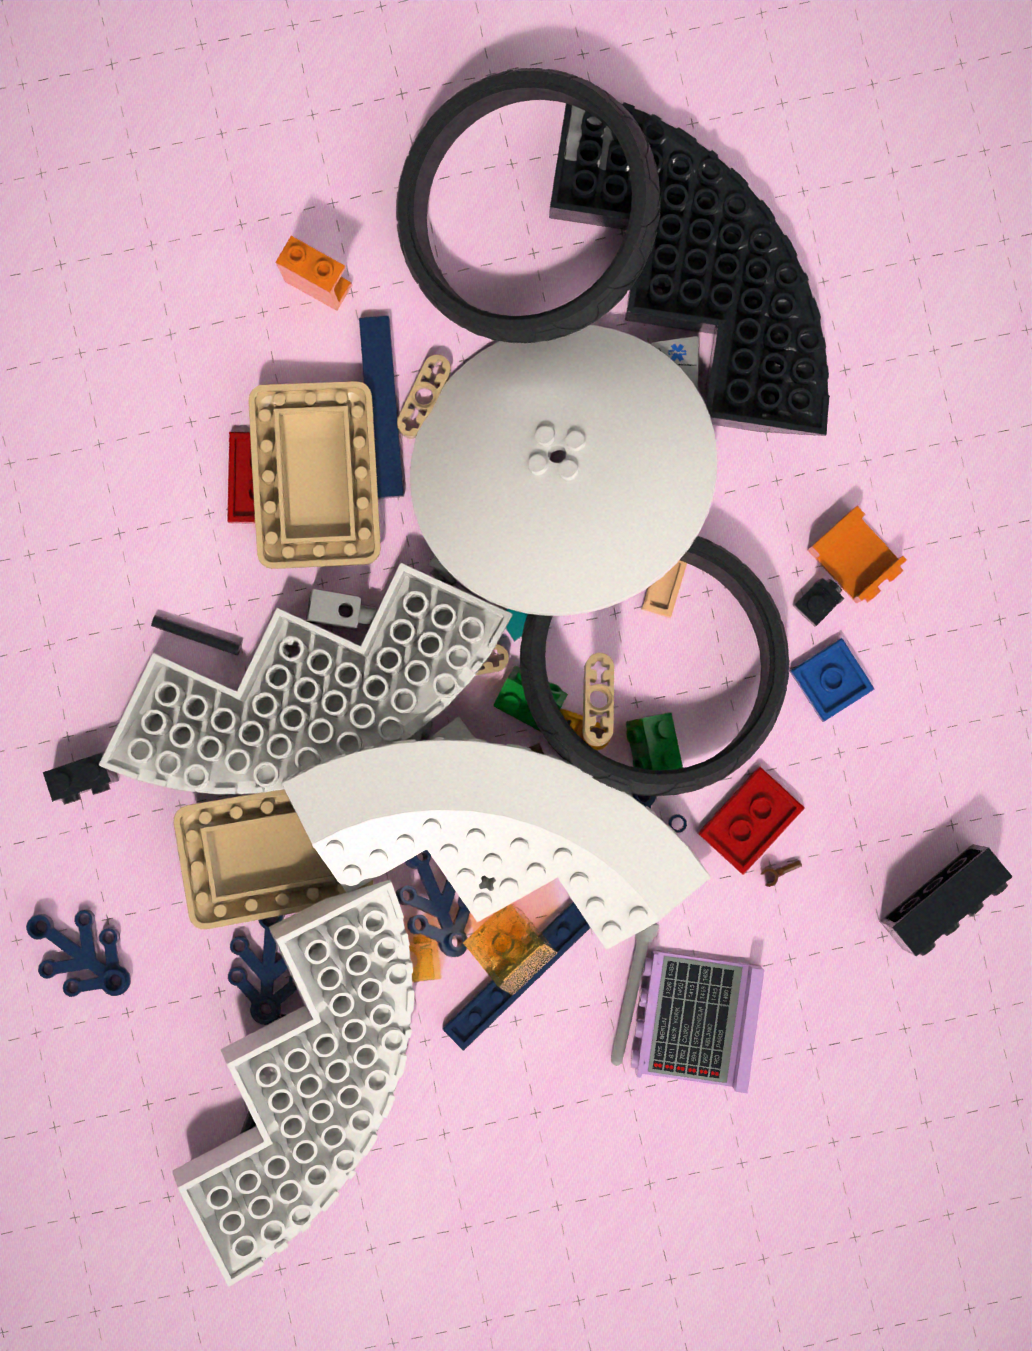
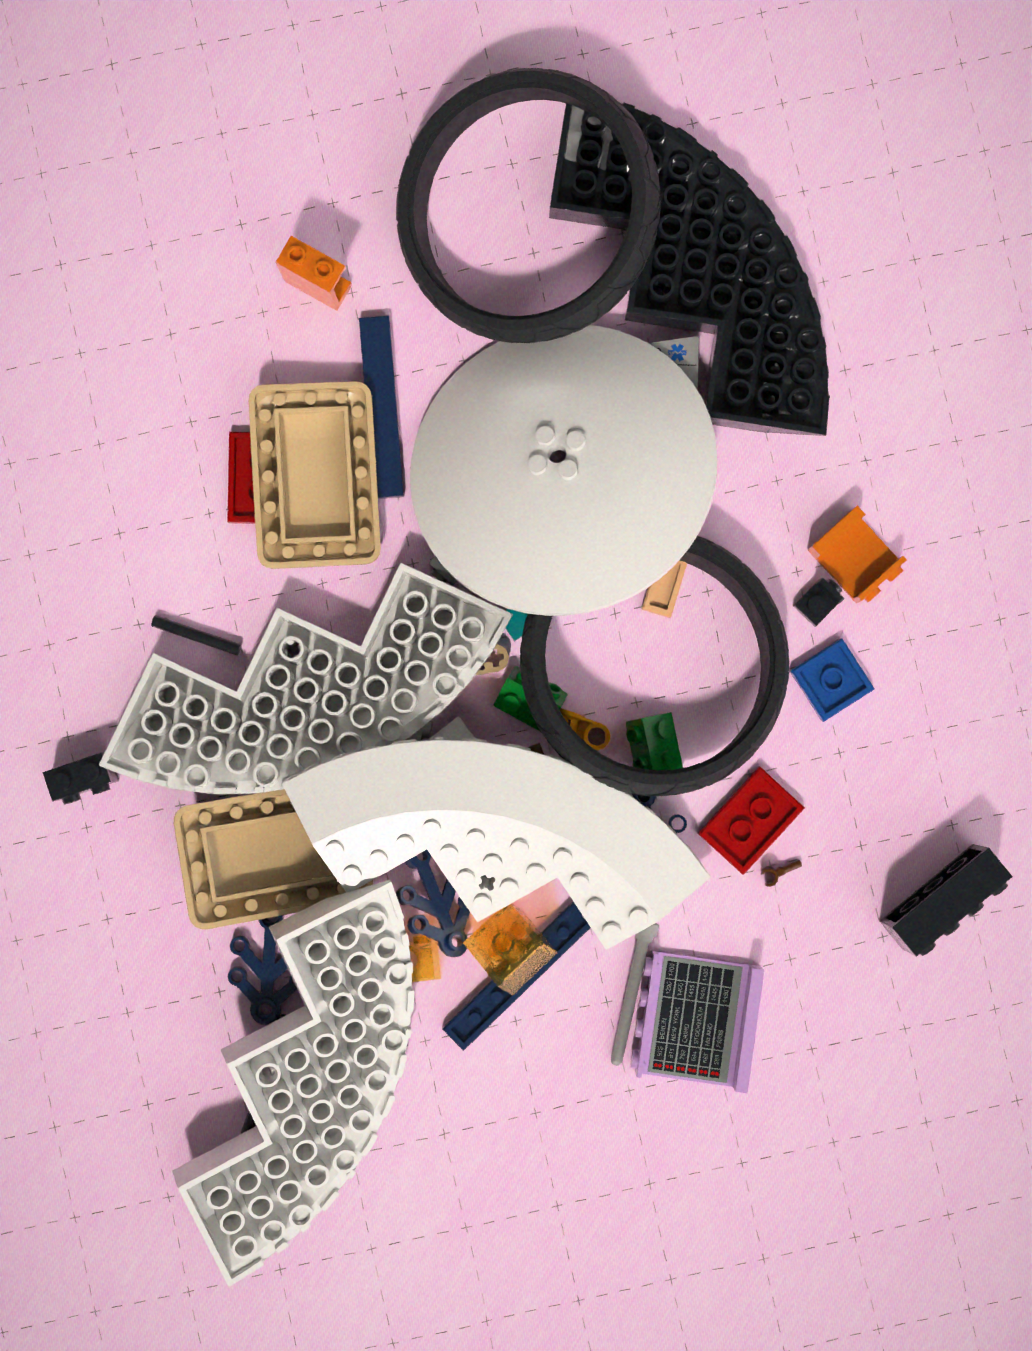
dark blue plant [26,909,131,997] -> none
light grey torso [306,589,377,629] -> none
tan beam [397,355,451,439] -> none
tan beam [583,653,614,746] -> none

